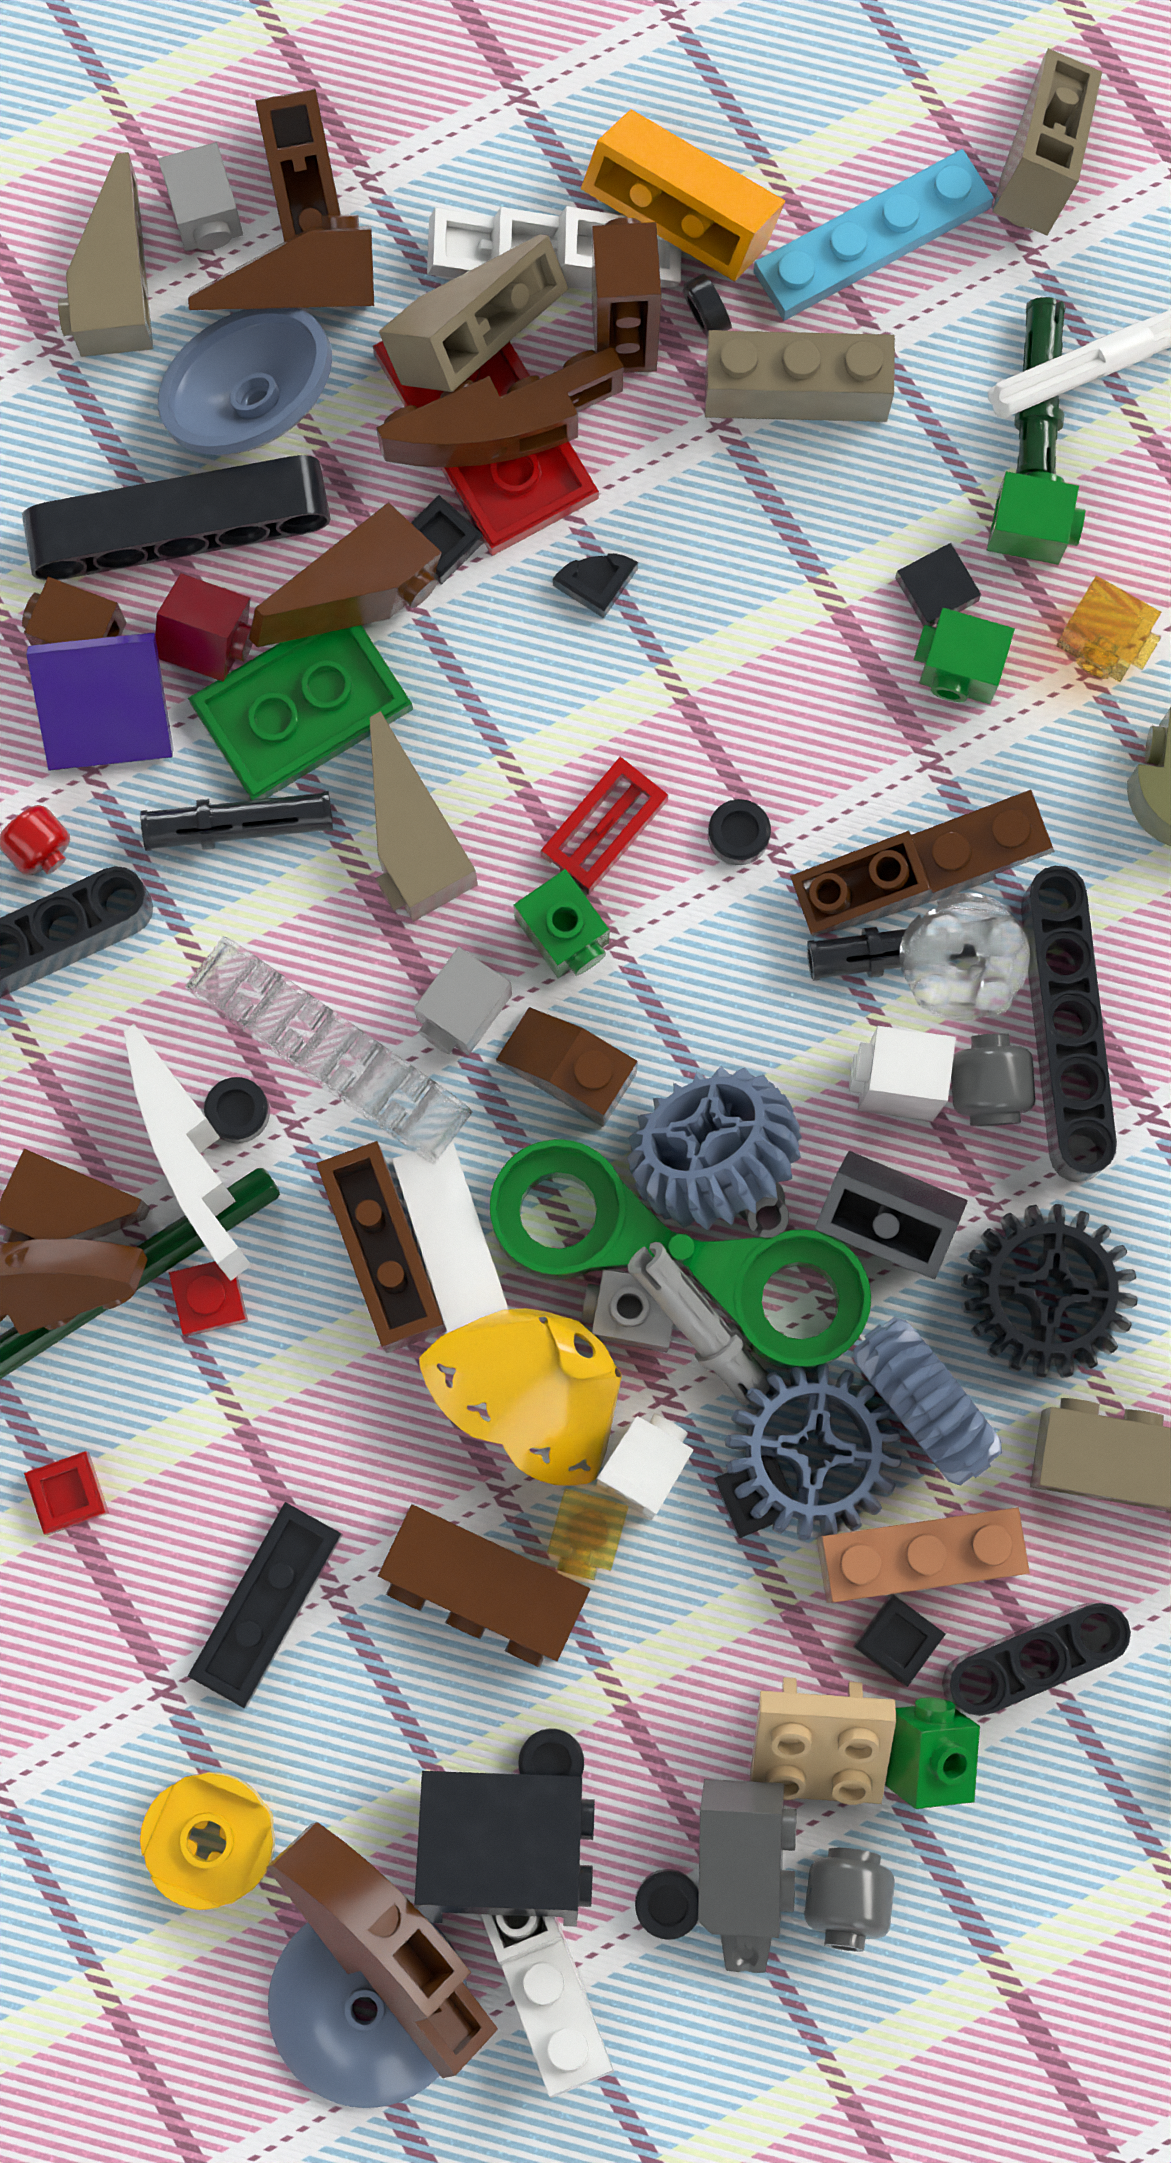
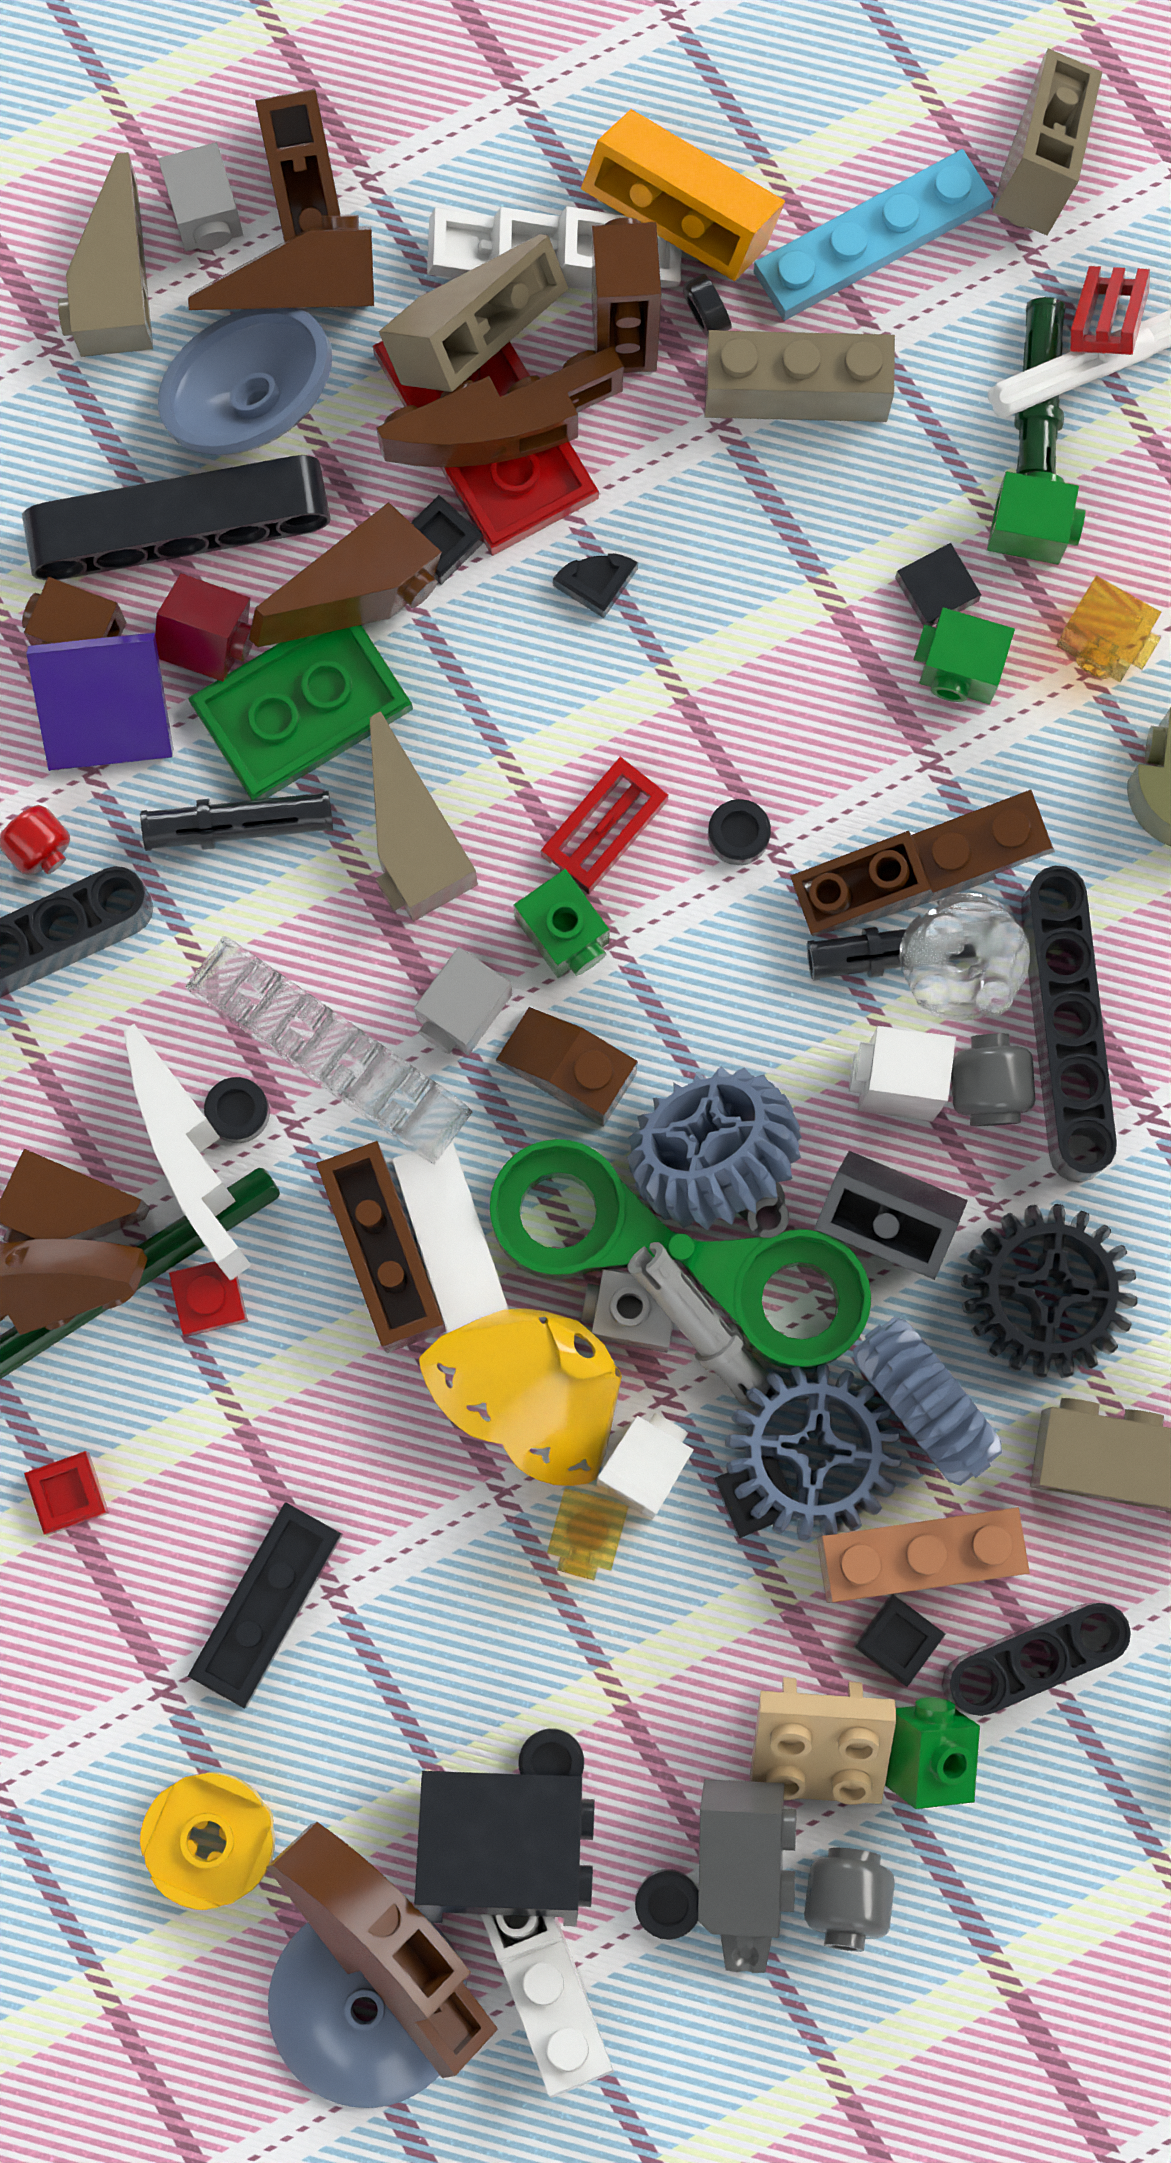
reddish brown brick [377,1504,591,1668] -> none
none -> red tile [1070,266,1150,355]

